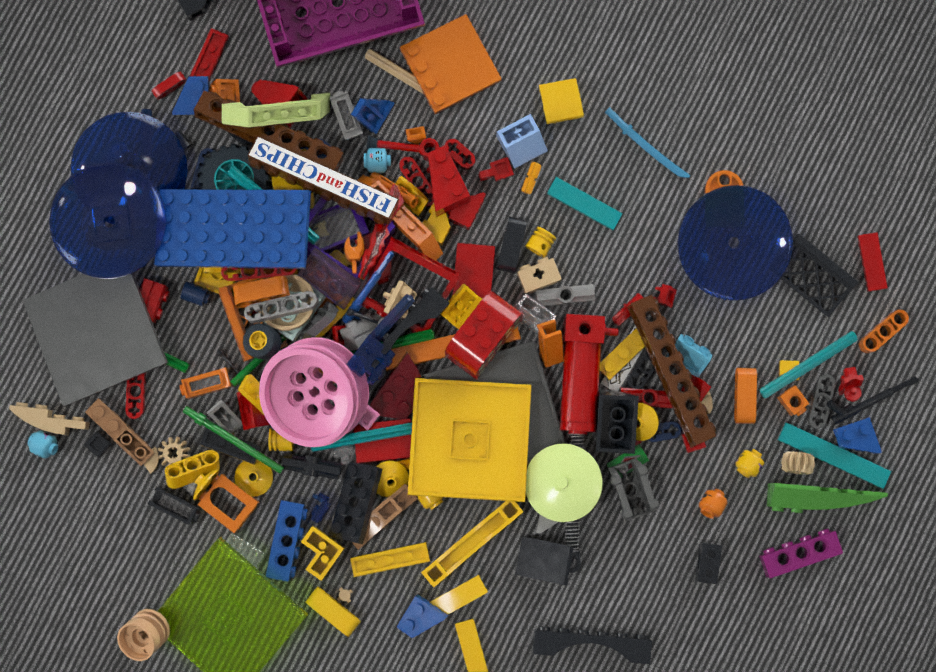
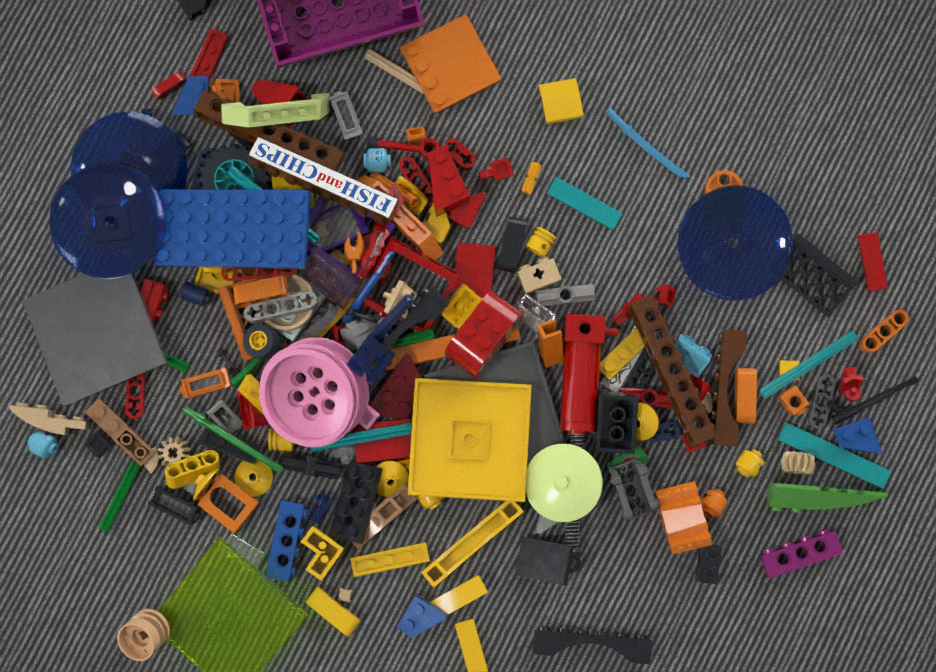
blue wing [351,98,395,134] -> none
light blue slope [496,114,548,169] -> none
none -> green axle [99,460,141,532]
none -> orange slope [655,481,712,555]
none -> reddish brown arch [709,329,747,447]

